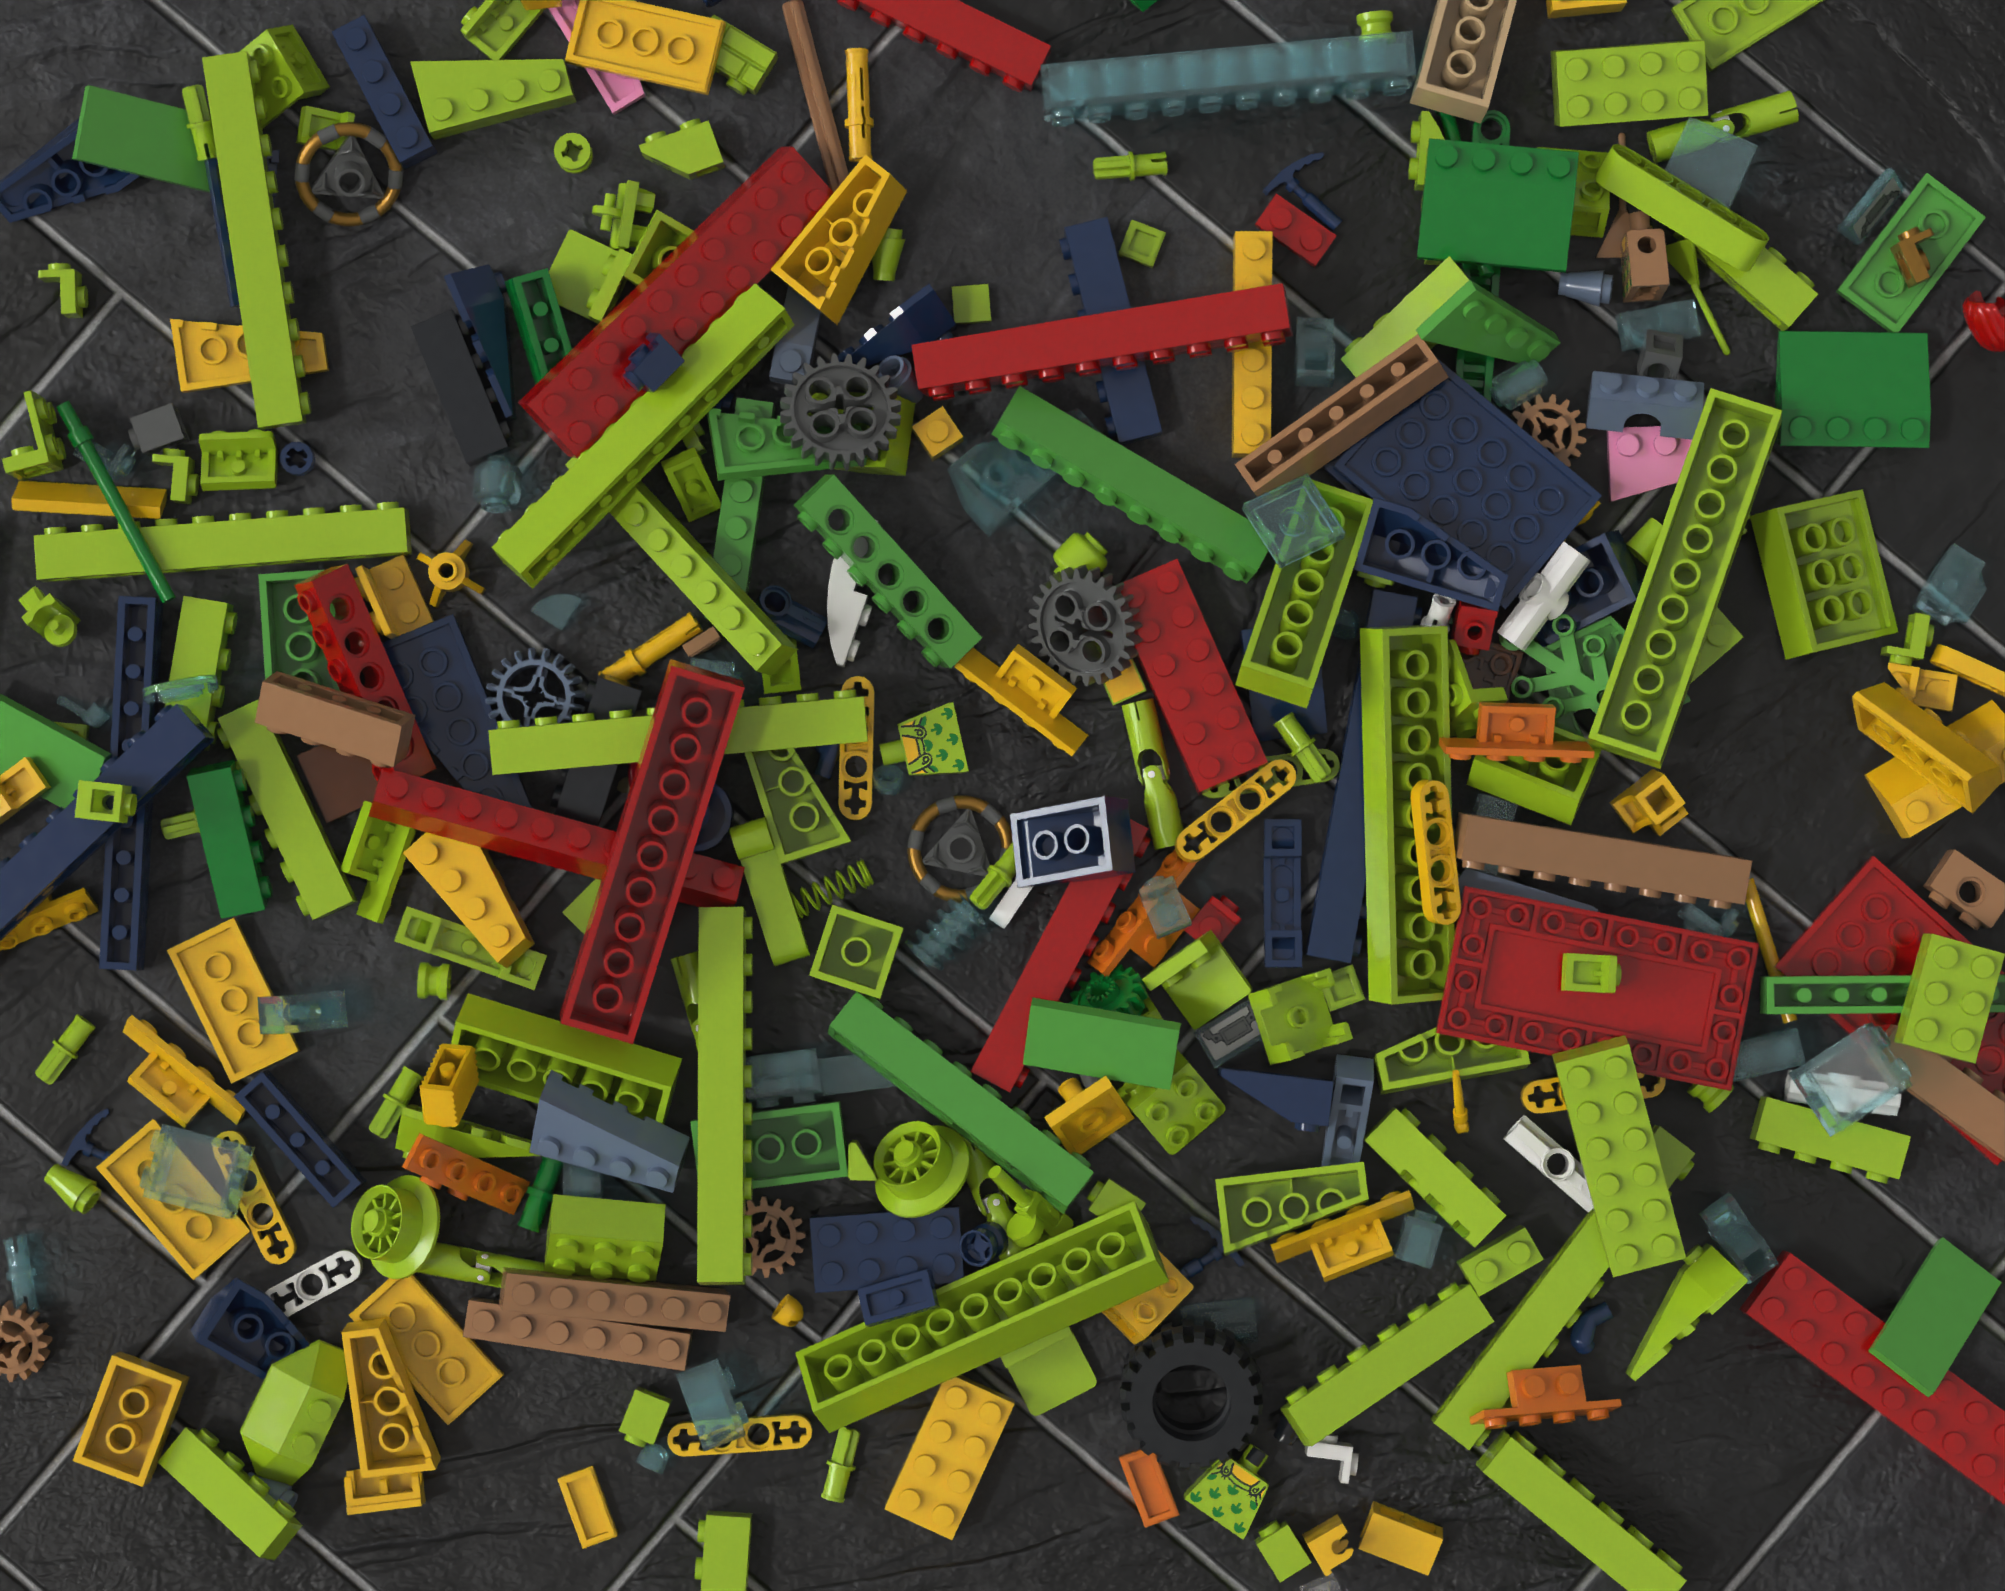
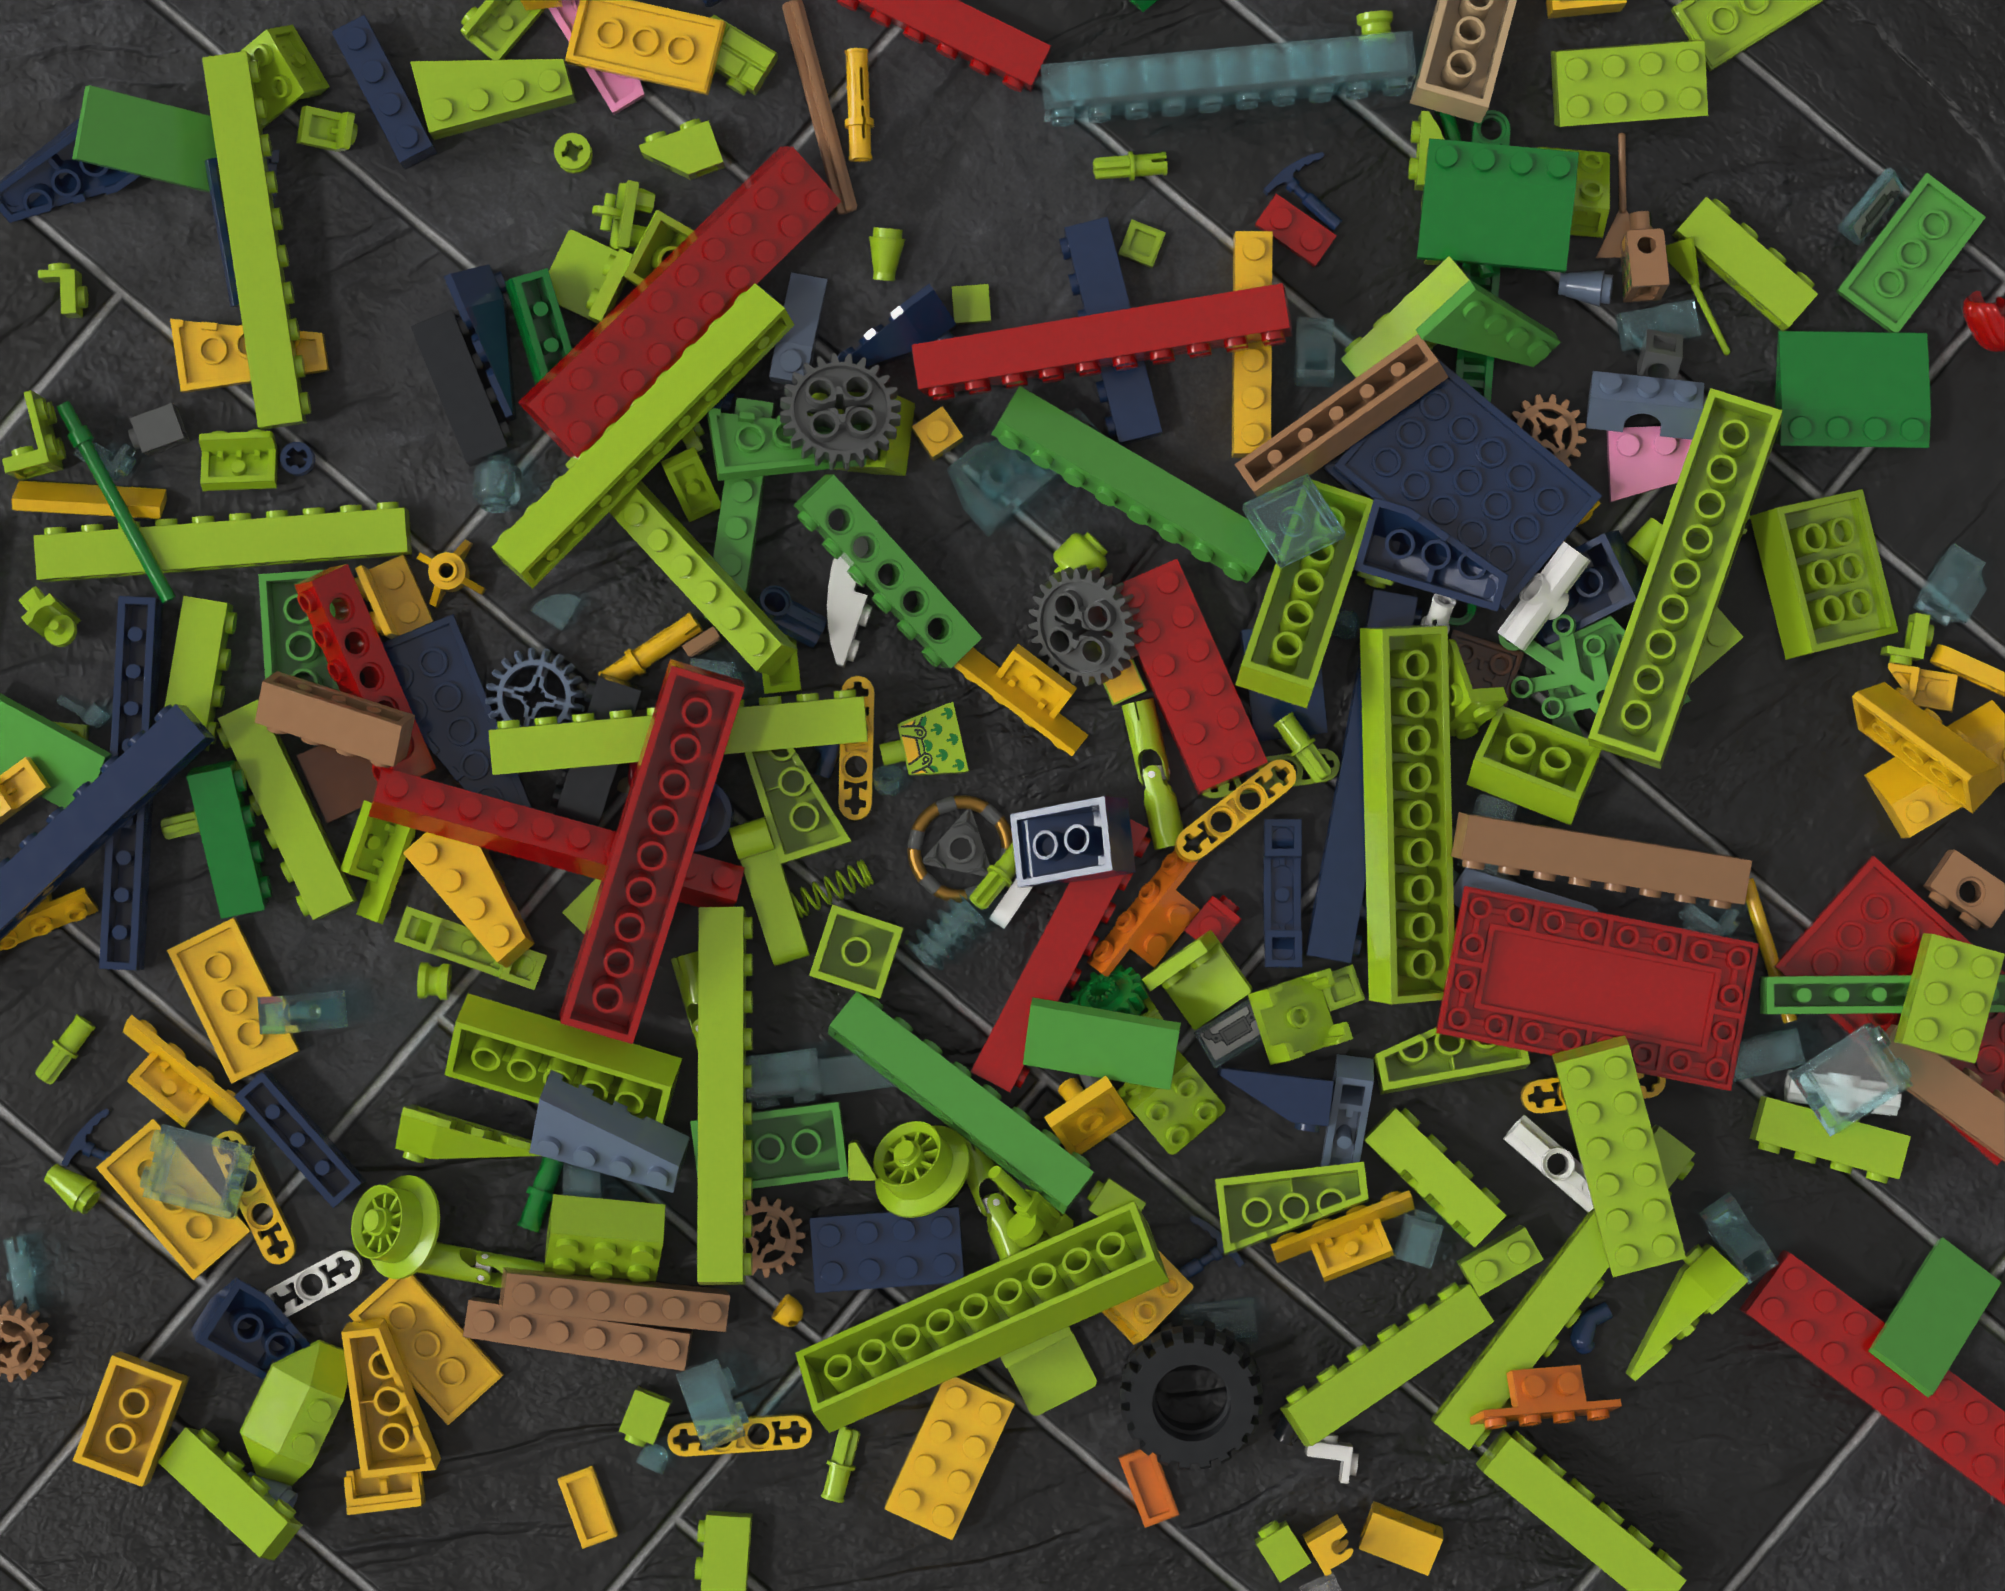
lime brick [75,780,137,823] -> none
clear light blue tile [142,675,219,705] -> none
lime bracket [152,448,199,505] -> none
lime axle [182,84,217,161] -> none
dark grey piece [294,122,404,226] -> none
lime axle [369,1066,424,1139] -> none
orange bracket [402,1133,530,1215] -> none
yellow brick [419,1043,480,1127] -> none
dark blue brick [623,333,685,393] -> none
yellow wedge [770,154,907,325] -> none
dark blue plate [857,1269,940,1327] -> none
sand blue cone [878,355,924,404] -> none
dark blue wheel [959,1222,1008,1267] -> none
clear light blue bracket [1139,876,1192,939] -> none
torso [1183,1443,1269,1539] -> none
yellow beam [1410,779,1461,925] -> none
orange bracket [1439,702,1594,763] -> none
red brick [1450,600,1498,655] -> none
yellow piece [1452,1070,1469,1134] -> none
clear light blue brick [1490,359,1548,410] -> none
lime bracket [1561,953,1622,993] -> none
lime beam [1594,144,1769,272] -> none
yellow brick [1609,769,1688,836] -> none
lime piece [1647,90,1799,163] -> none
clear light blue tile [1665,116,1758,209] -> none
lime wheel [1687,1084,1734,1113] -> none
pearl gold bracket [1890,226,1934,288] -> none

